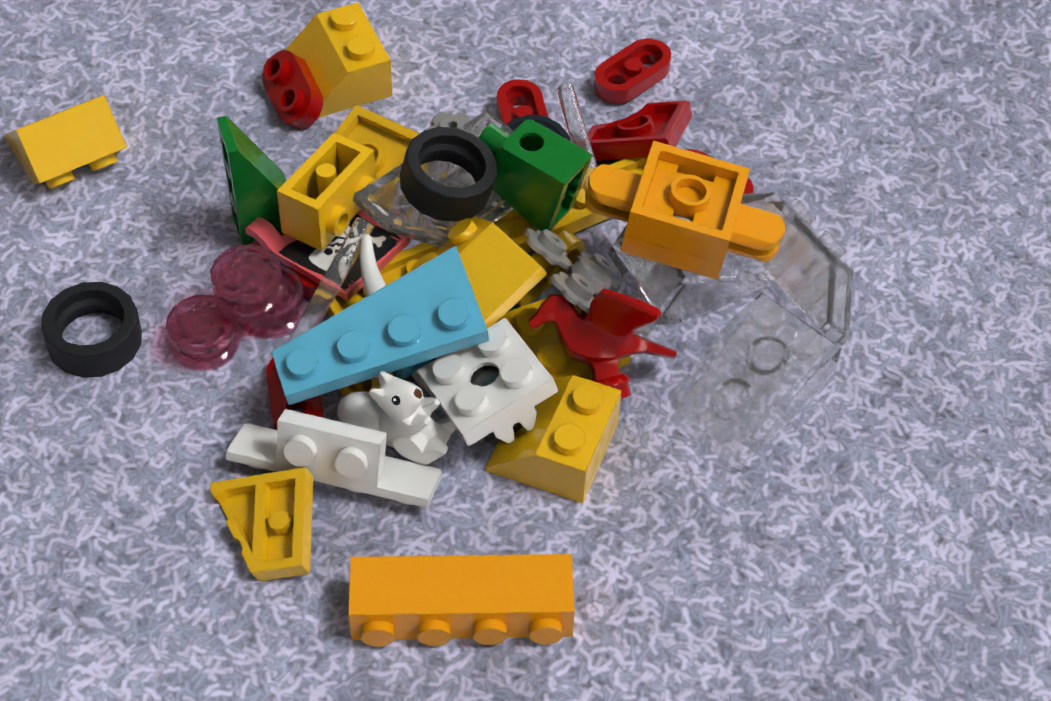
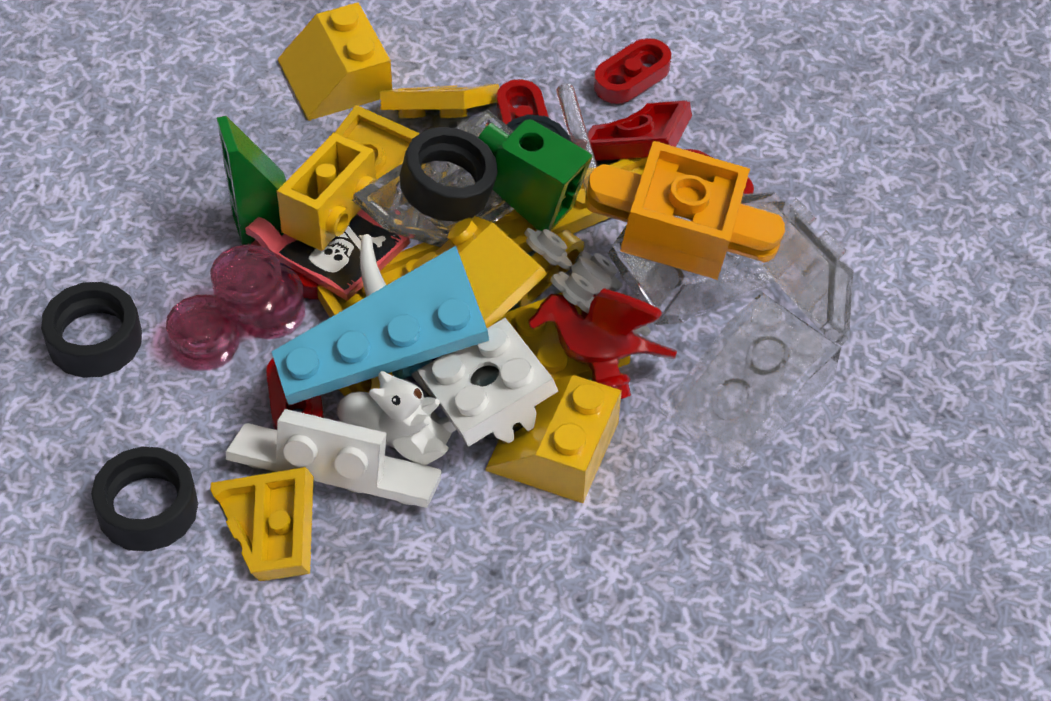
yellow slope [3,95,127,189] -> none
red plate [262,50,323,129] -> none
clear bar [287,217,375,342] -> none
light orange brick [348,554,575,647] -> none
none -> black tyre [91,446,199,552]
none -> yellow wing [380,84,499,118]

